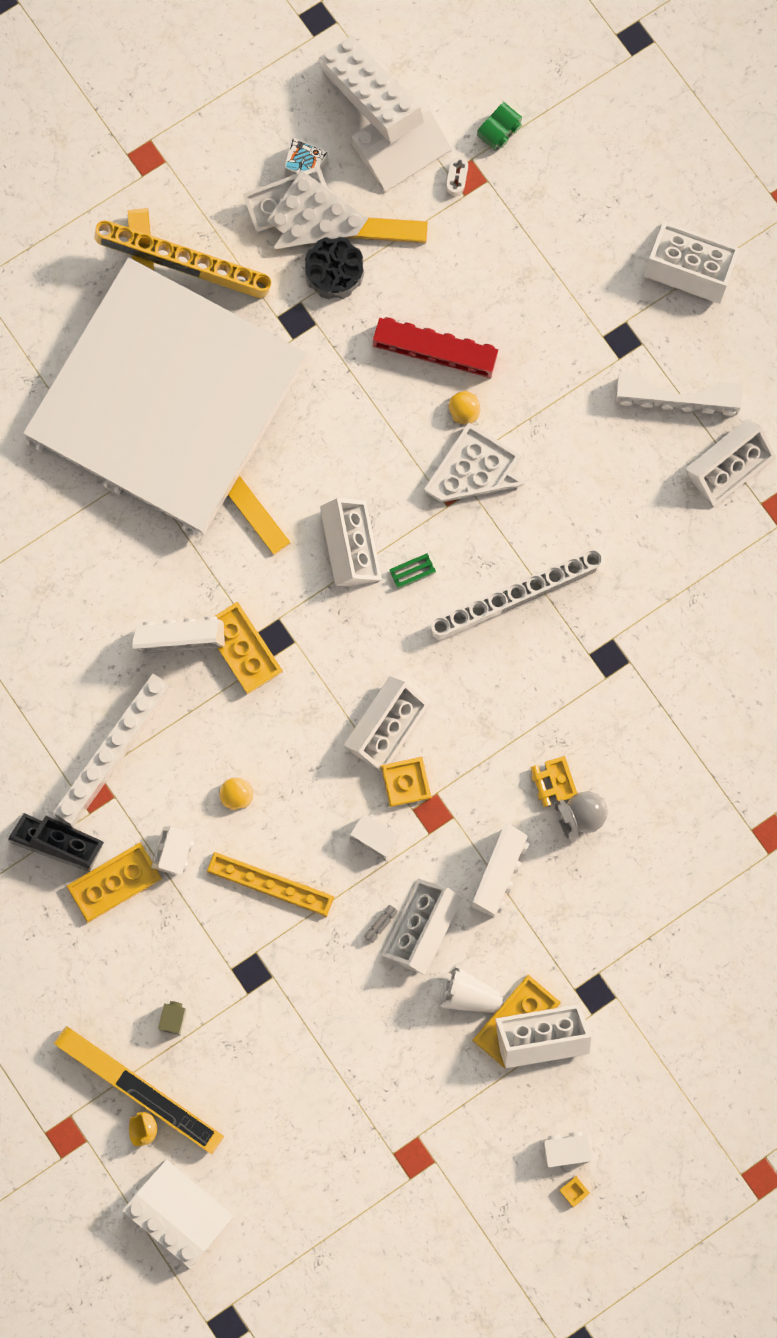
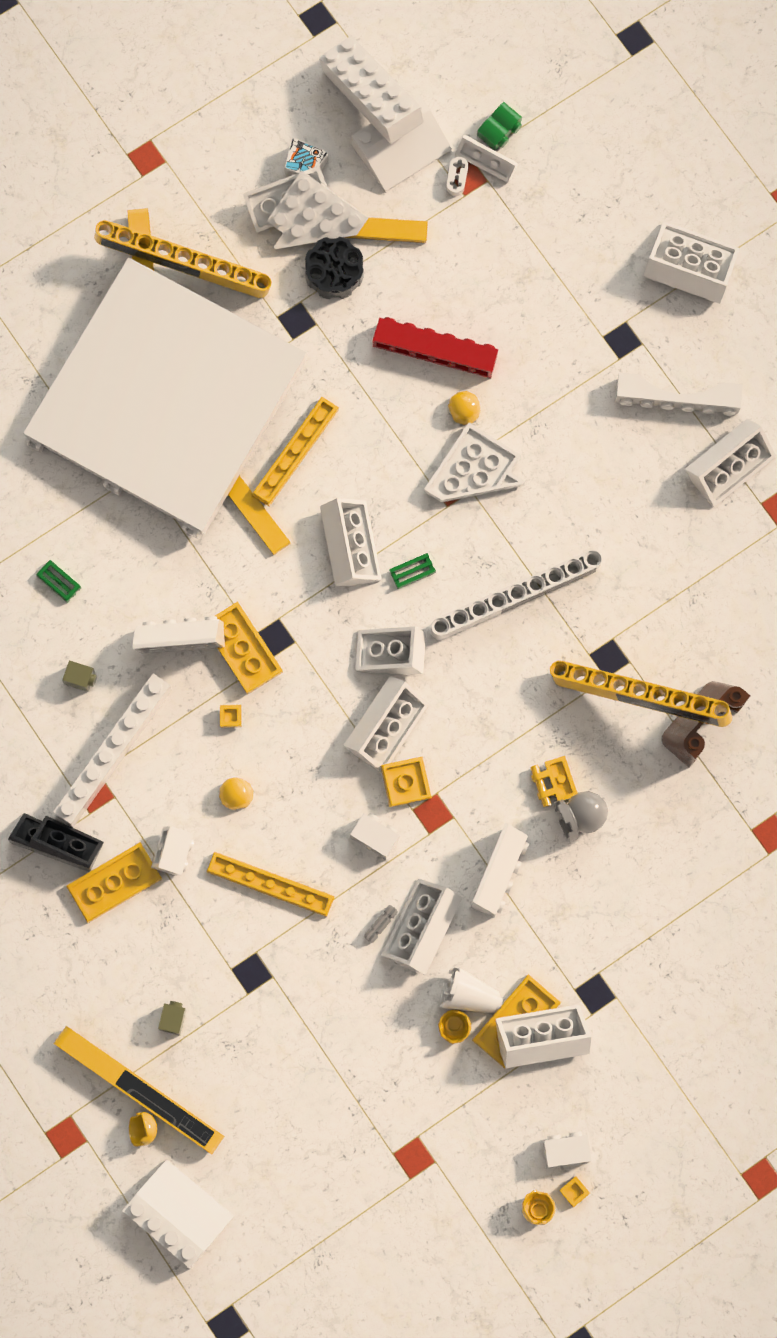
none -> green tile [36,560,82,603]
none -> olive brick [62,660,97,692]
none -> yellow plate [220,705,242,728]
none -> yellow tile [252,397,339,507]
none -> white slope [355,626,426,675]
none -> yellow hair [438,1010,471,1044]
none -> white plate [455,135,518,183]
none -> yellow hair [522,1190,555,1225]
none -> yellow beam [550,660,732,727]
none -> reddish brown windscreen [661,681,751,768]

